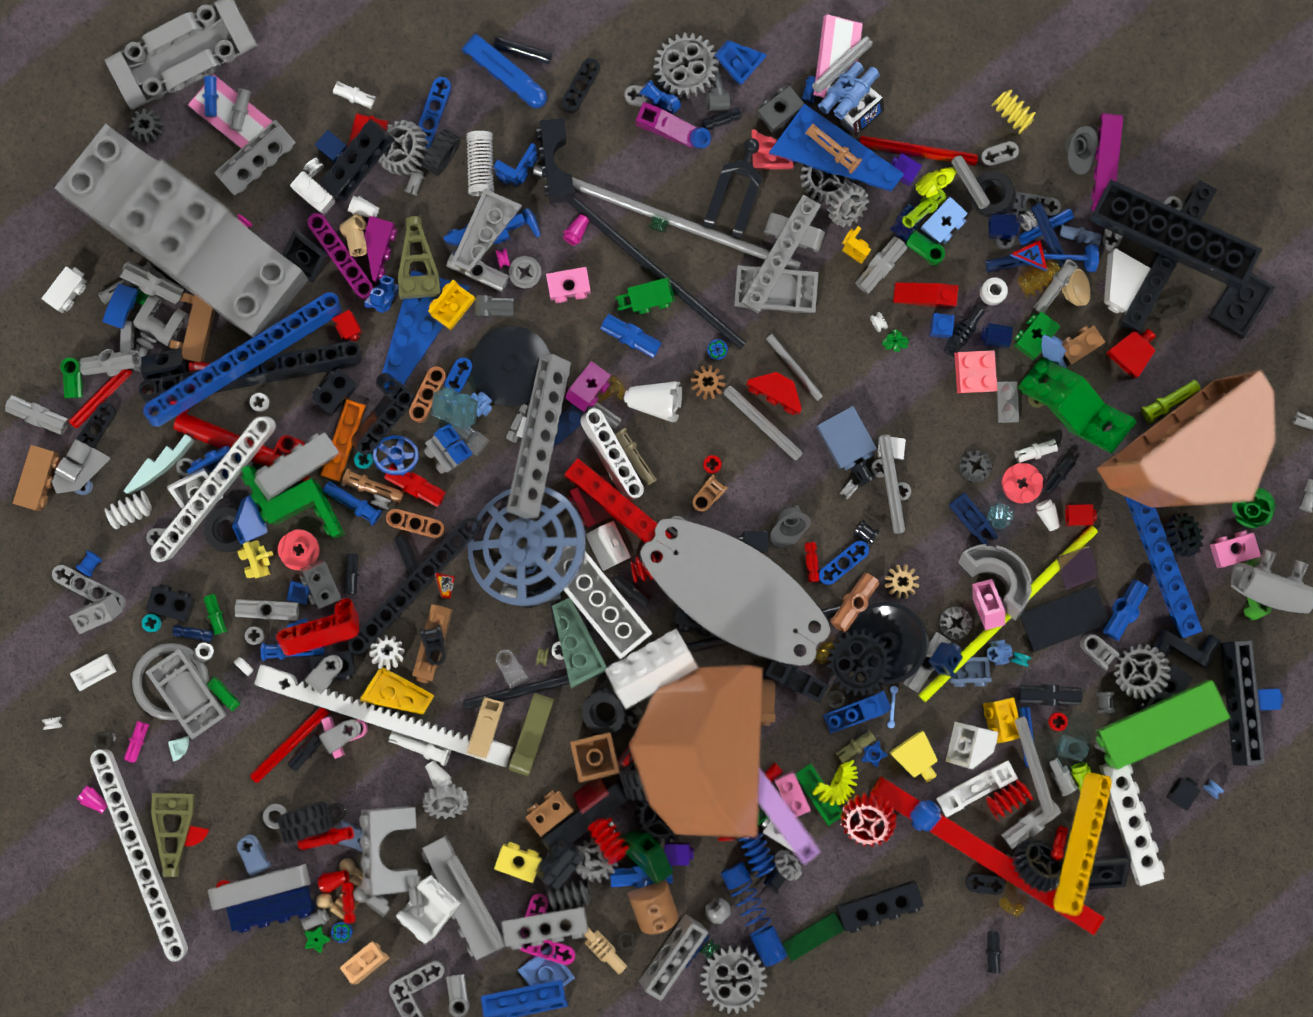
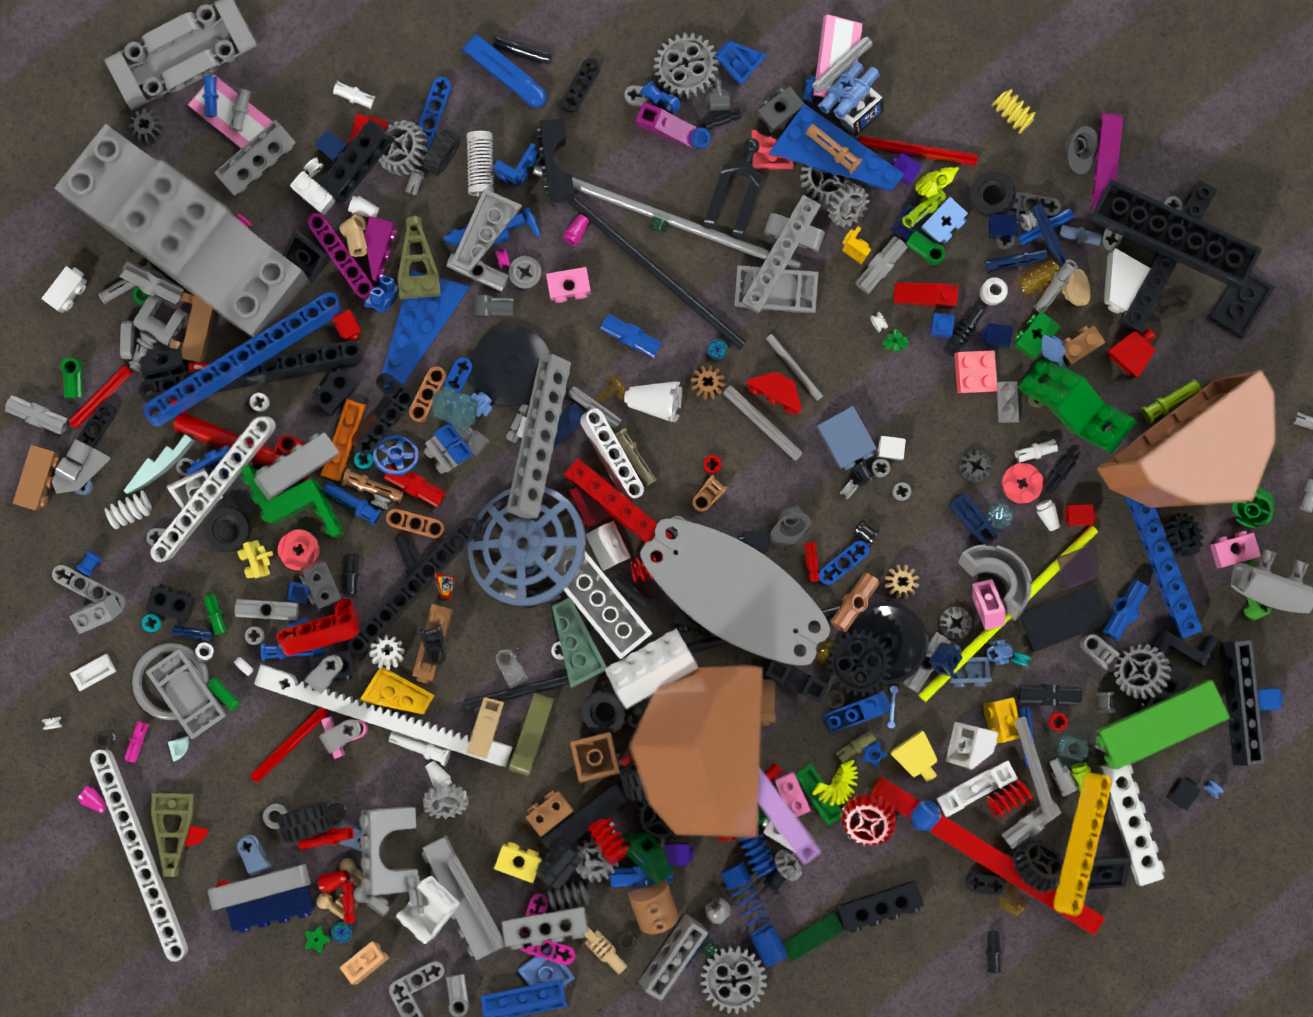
light grey piece [79,349,141,376] -> none
blue slope [102,283,138,328] -> none
slope [232,495,268,545] -> none
black axle [288,733,323,771] -> none
light grey pin [301,909,329,930] -> none
yellow bracket [428,280,476,331] -> none
olive bush [536,647,549,666] -> none
magenta brick [565,361,611,412] -> none
dark red piece [573,778,609,814] -> none
green brick [615,277,675,314] -> none
light grey axle [878,435,905,534] -> none
light grey axle [951,156,990,209] -> none
light grey beam [981,142,1019,167] -> none
blue piece [1010,240,1099,272] -> none
red axle [1051,825,1069,861] -> none

